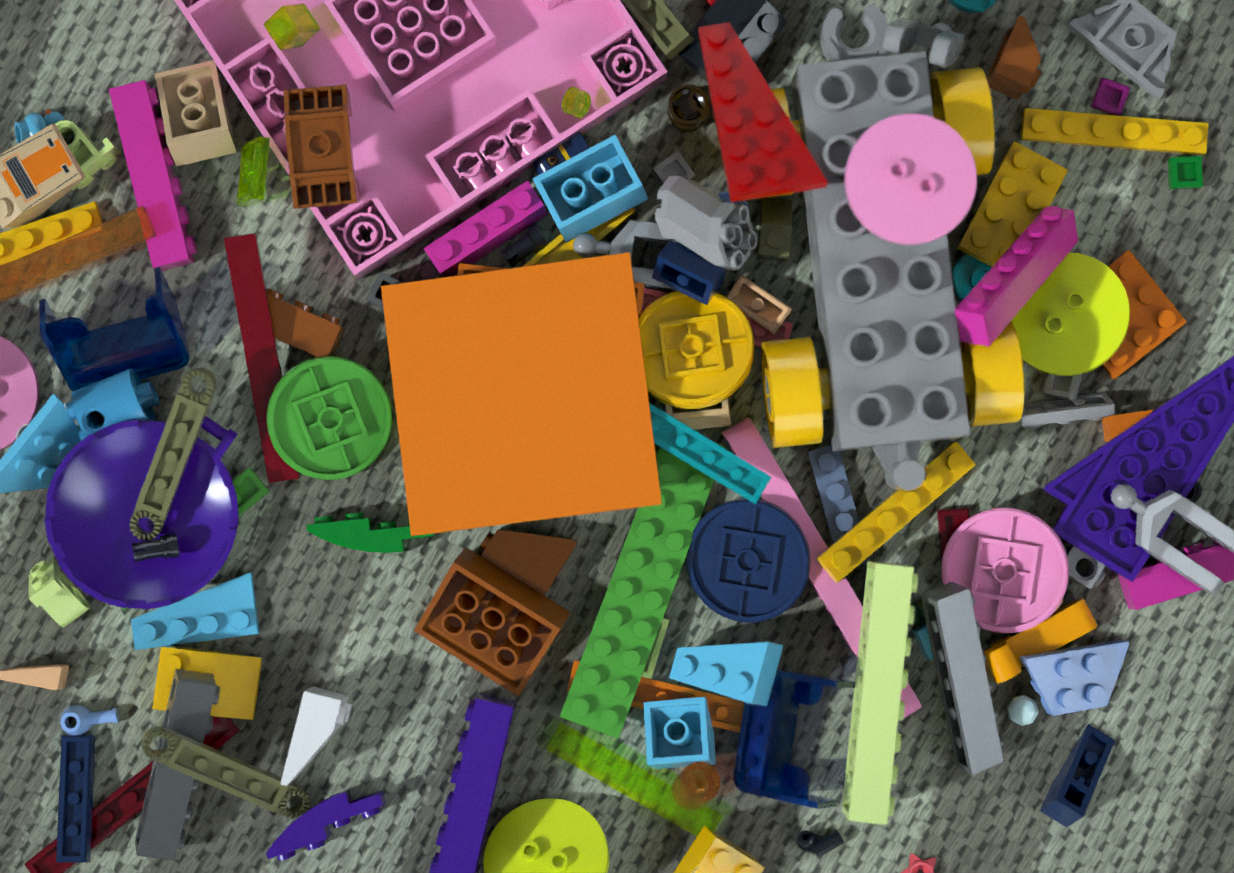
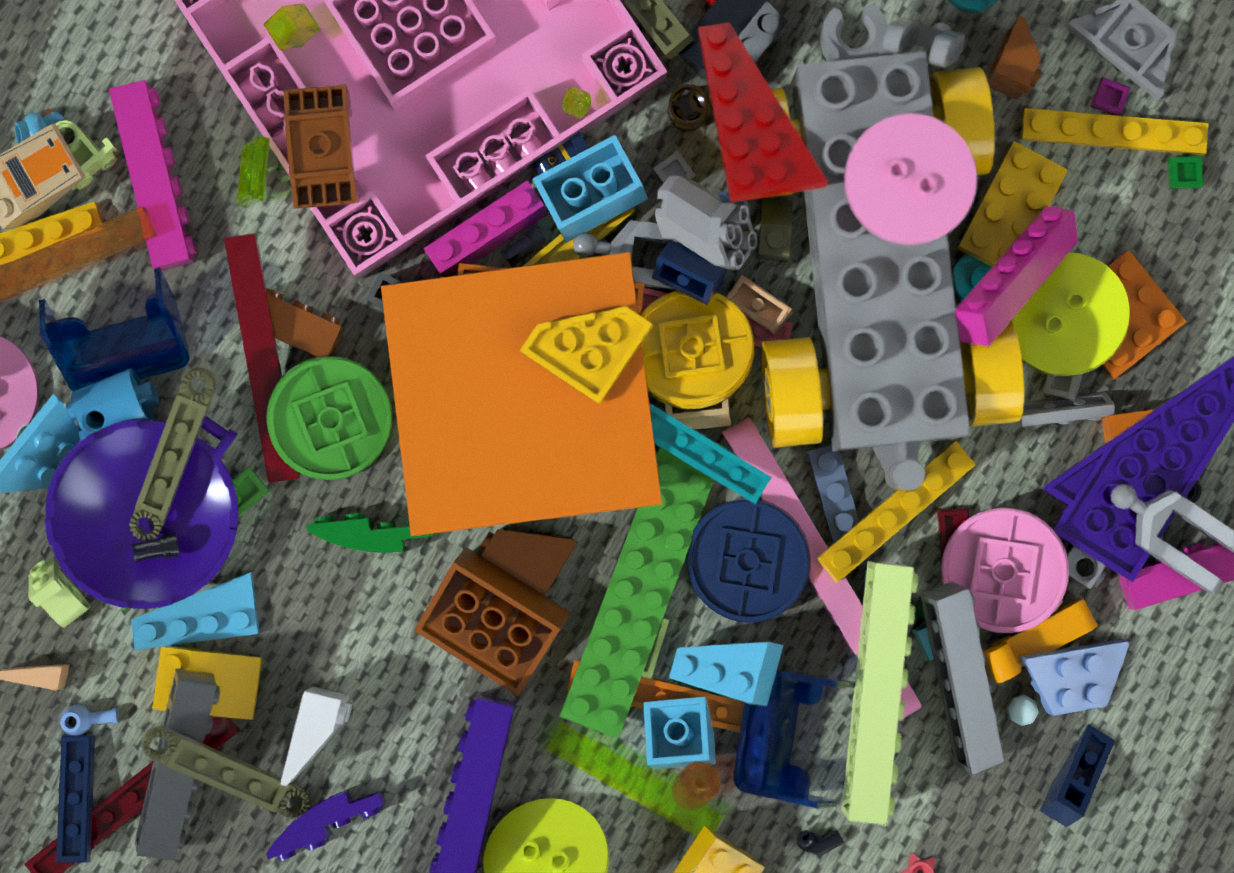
tan slope [155,60,237,167] -> none
none -> yellow plate [520,306,653,404]

